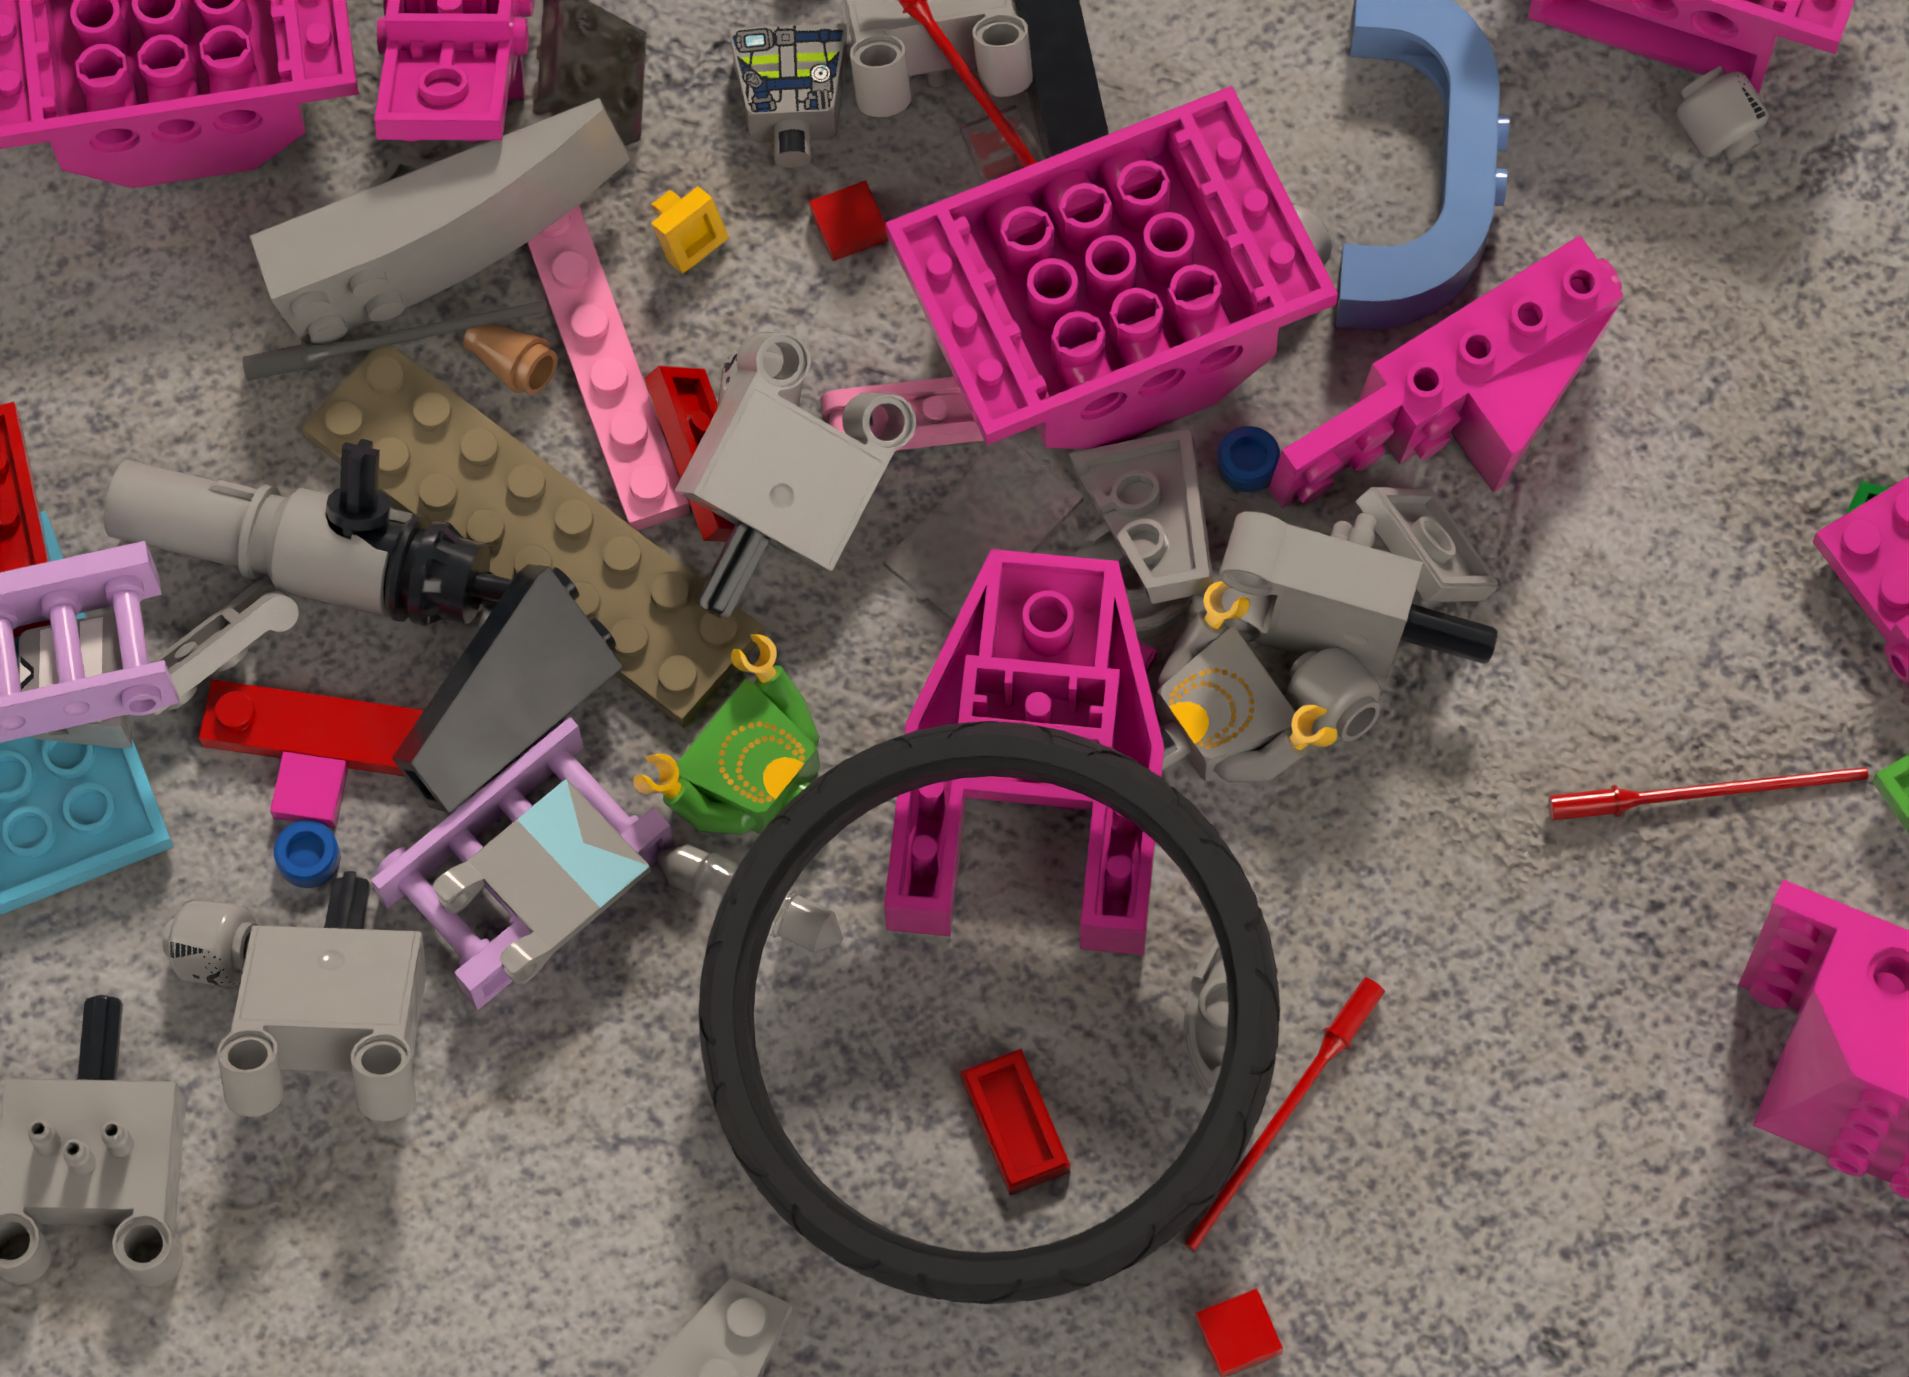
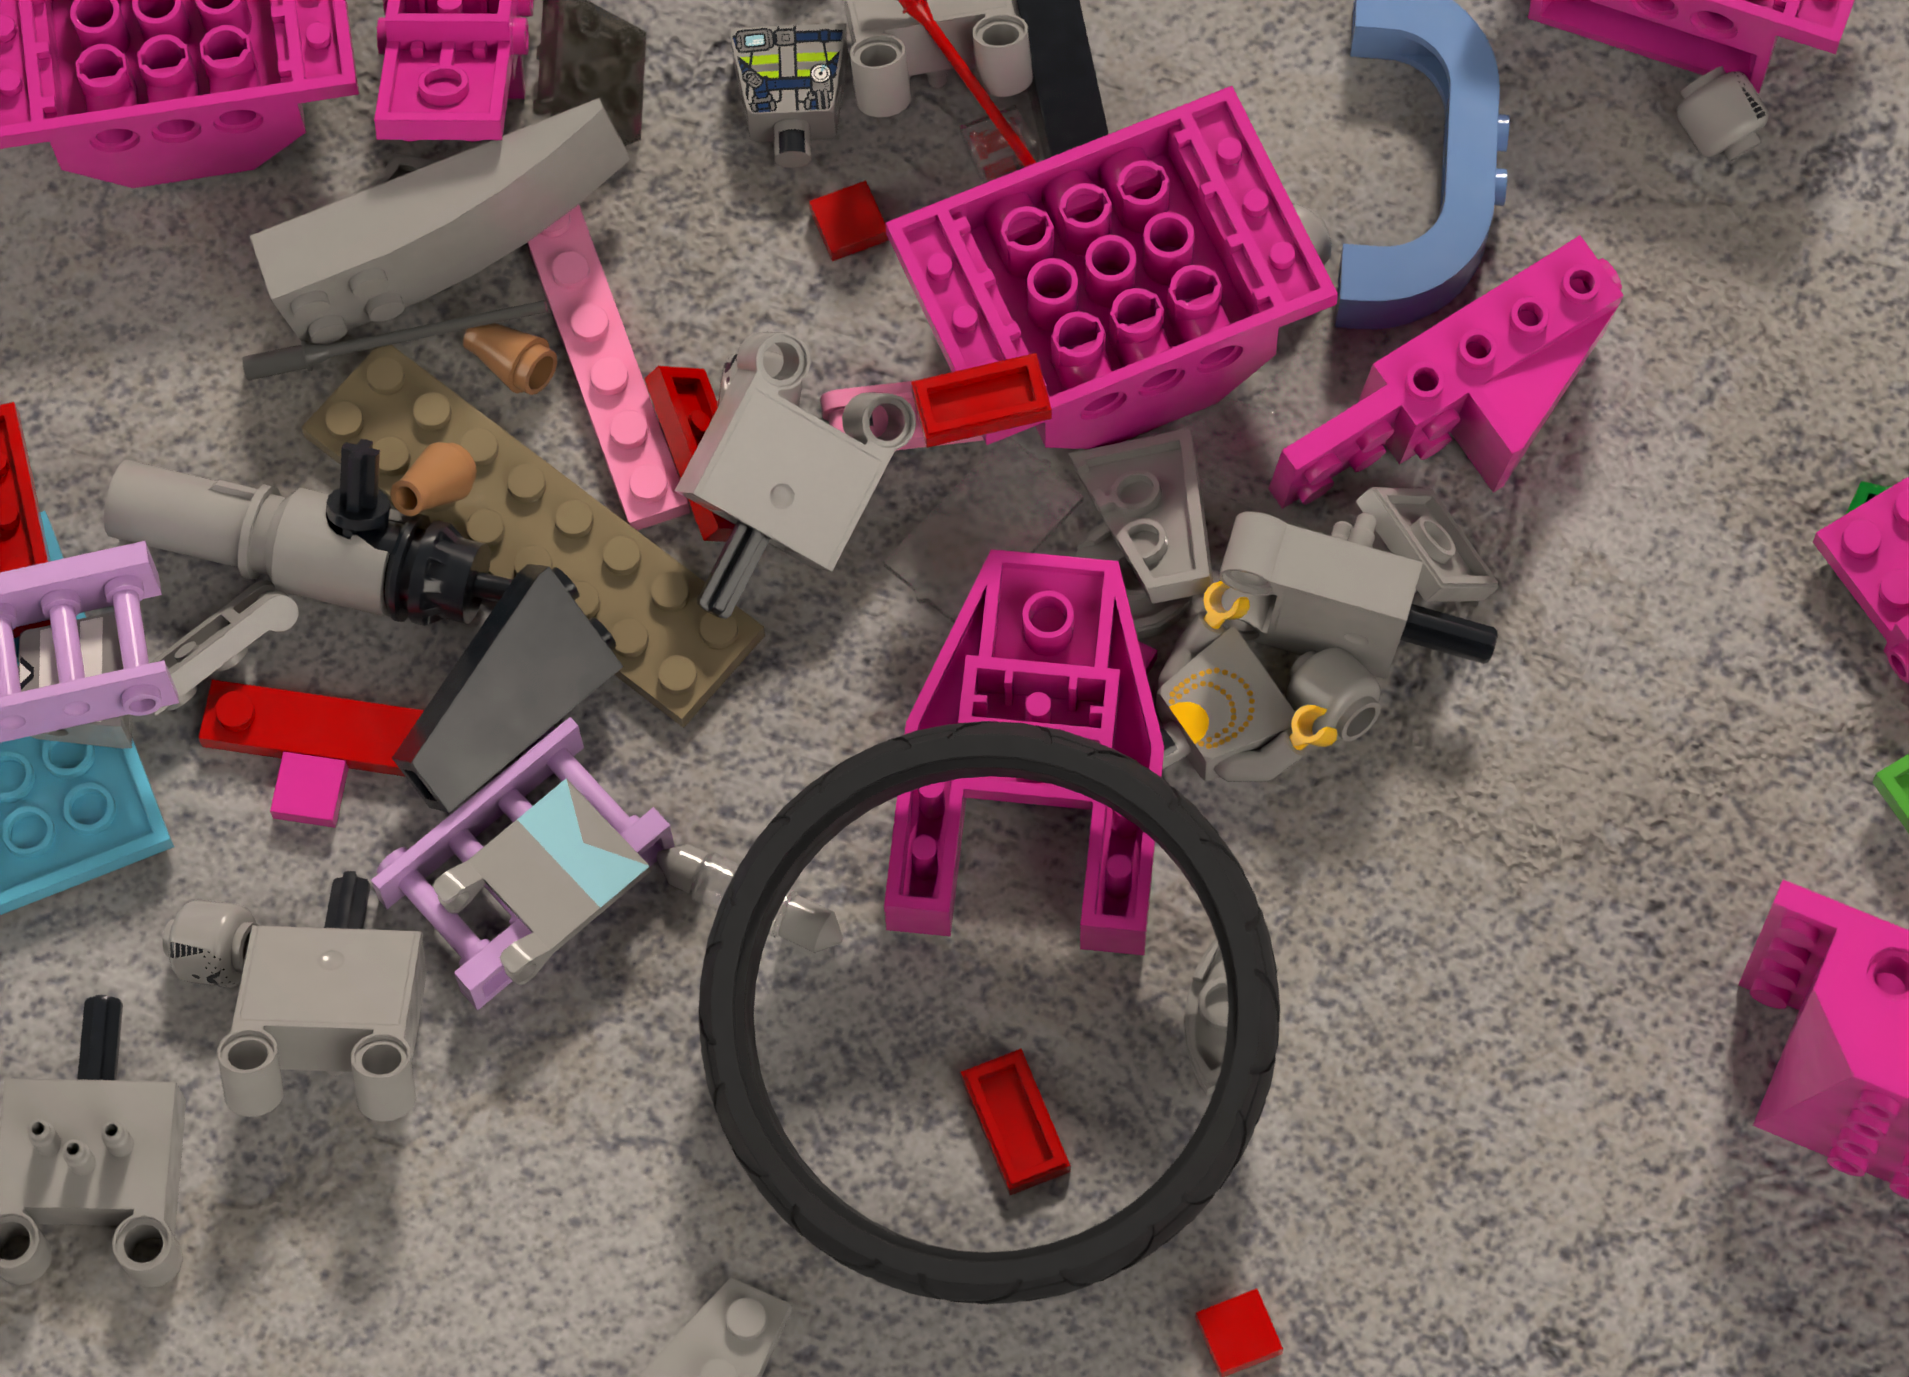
blue tile [274,820,341,888] -> none
bright green torso [633,634,820,835] -> none
yellow tile [650,186,730,274] -> none
red piece [1184,977,1385,1251] -> none
blue tile [1217,426,1280,492] -> none
red piece [1548,767,1869,821] -> none
none -> medium nougat cone [390,442,476,516]
none -> red tile [911,353,1052,448]

